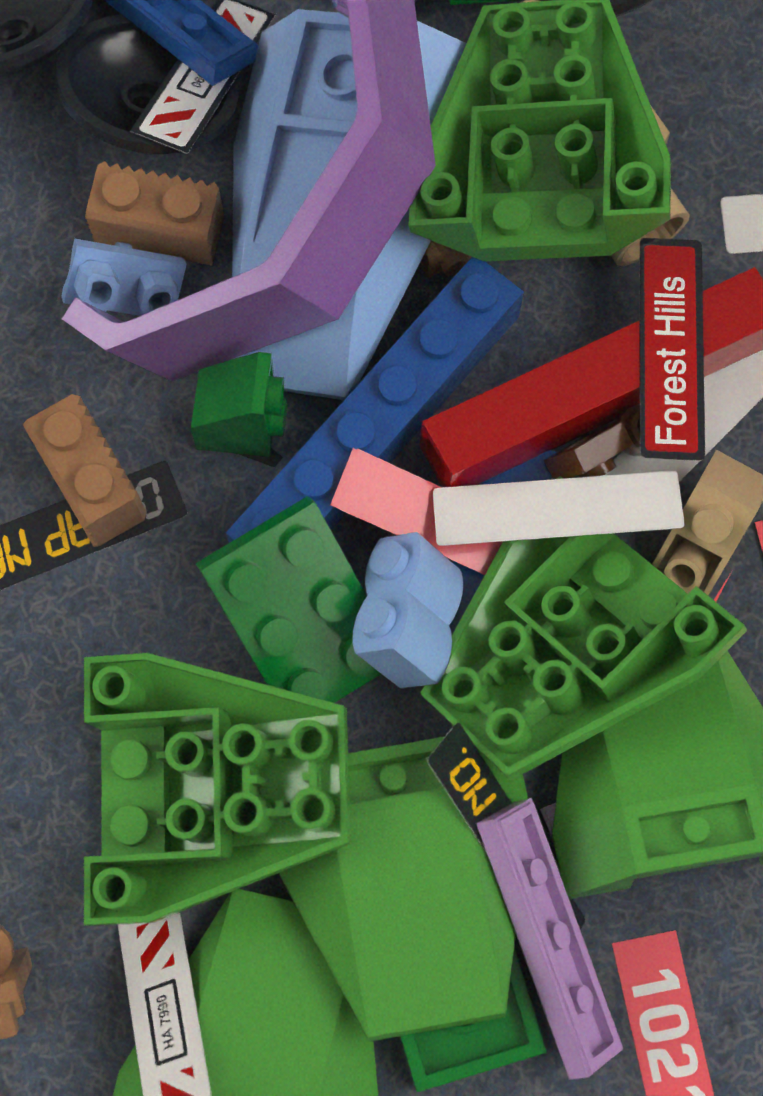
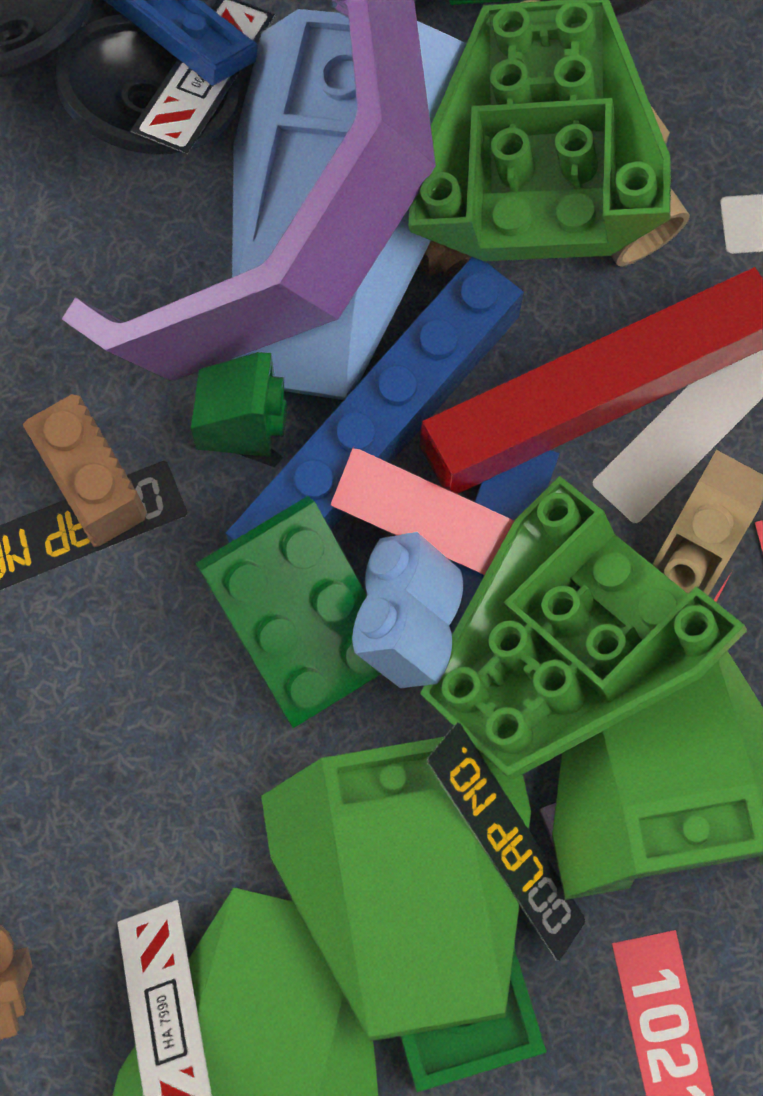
light blue hips [61,238,187,316] -> none
bright green wedge [84,653,351,926] -> none
medium nougat brick [85,161,224,266] -> none
white sticker [433,471,684,546] -> none
lavender tile [476,798,623,1080] -> none
reddish brown plate [544,405,641,479] -> none
red sticker [640,238,705,461] -> none

